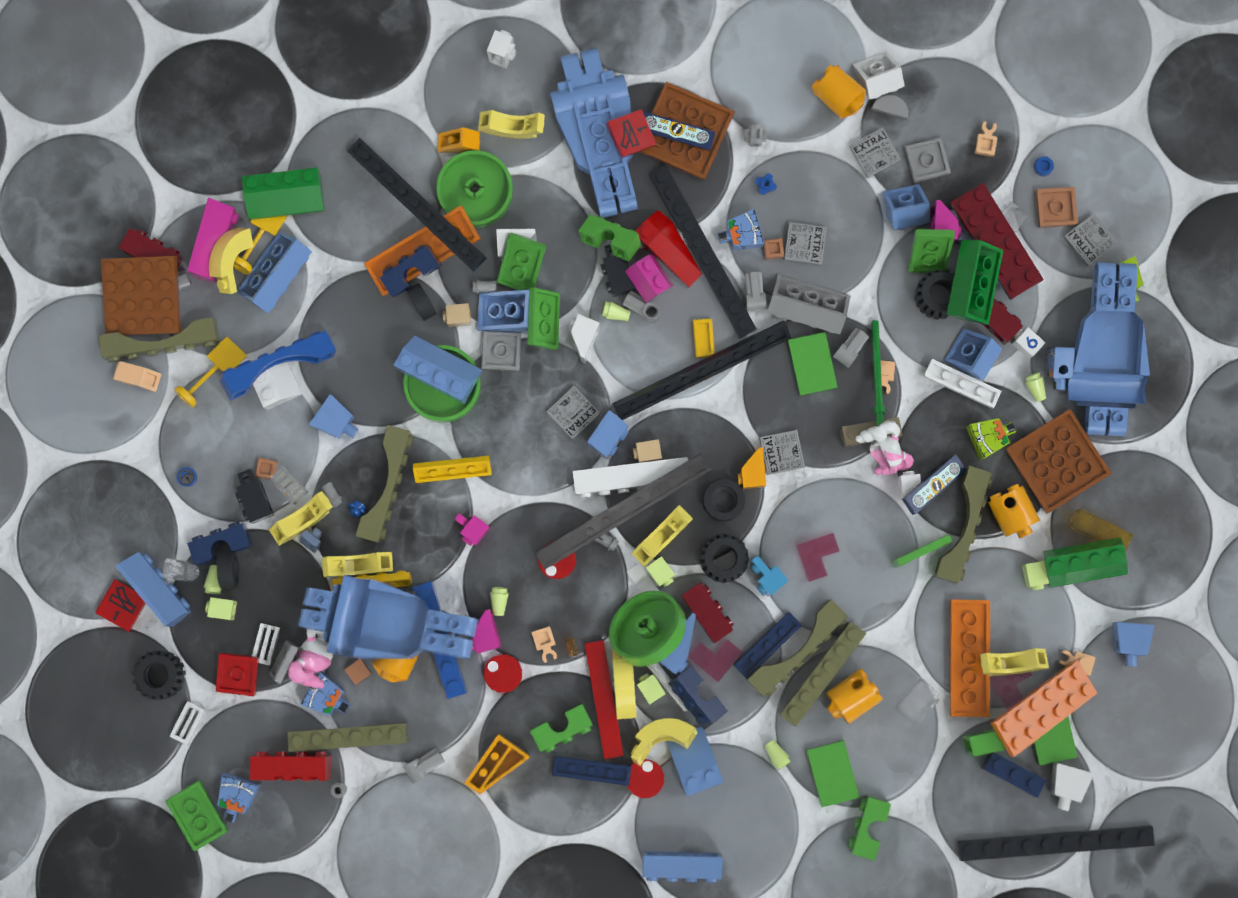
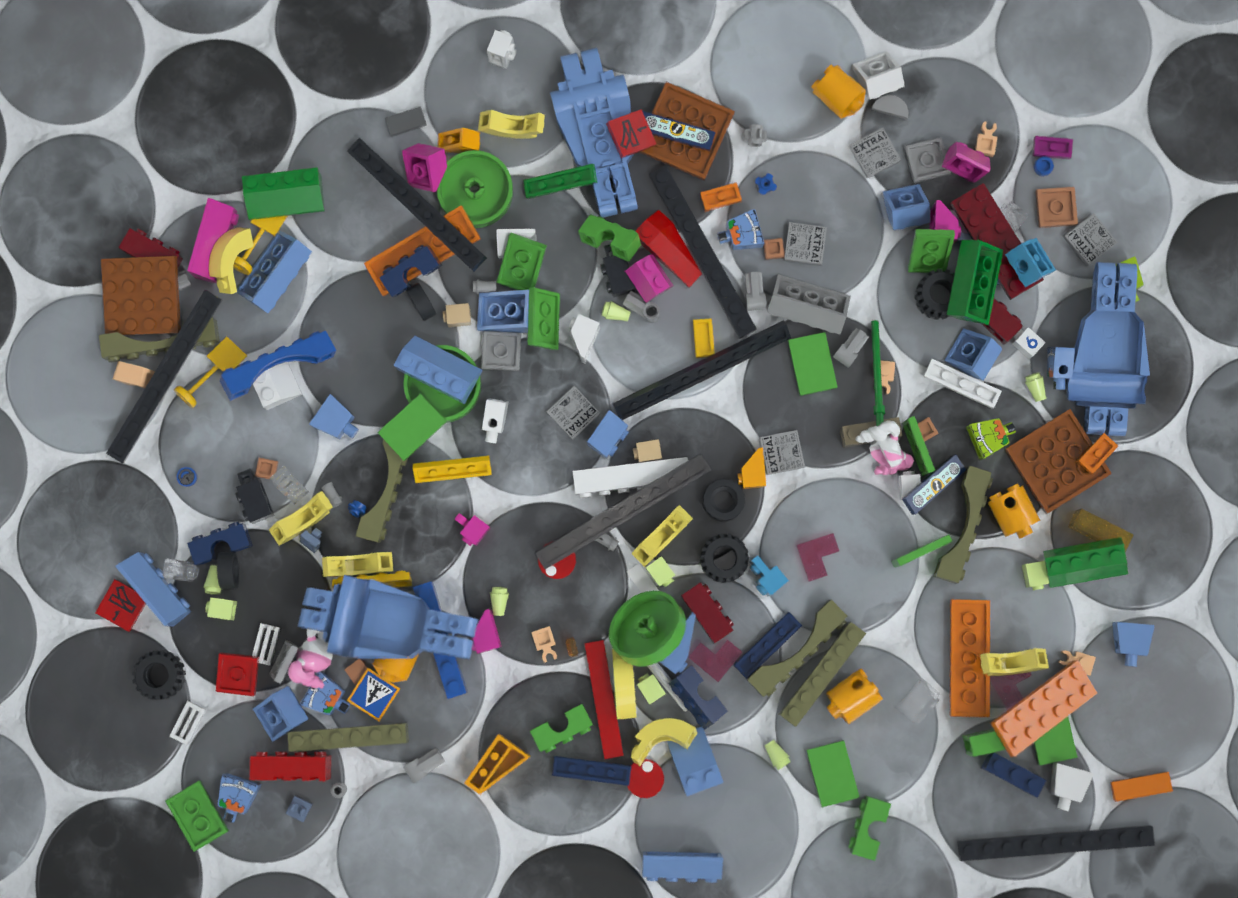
red tile [484,654,522,693] -> none
none -> black plate [106,290,222,464]
none -> medium blue slope [253,686,308,742]
none -> sand blue tile [286,795,313,822]
none -> piece [347,668,401,722]
none -> bright green tile [378,393,447,461]
none -> dark grey tile [385,106,427,137]
none -> dark pink slope [402,143,447,192]
none -> white torso [482,398,509,443]
none -> green tile [523,164,598,199]
none -> orange plate [700,182,742,212]
none -> bright green tile [902,416,935,476]
none -> nougat tile [918,417,939,442]
none -> dark pink slope [941,142,991,183]
none -> dark azure brick [1005,238,1056,287]
none -> magenta plate [1033,136,1073,159]
none -> orange plate [1077,433,1118,474]
none -> orange tile [1110,772,1173,802]

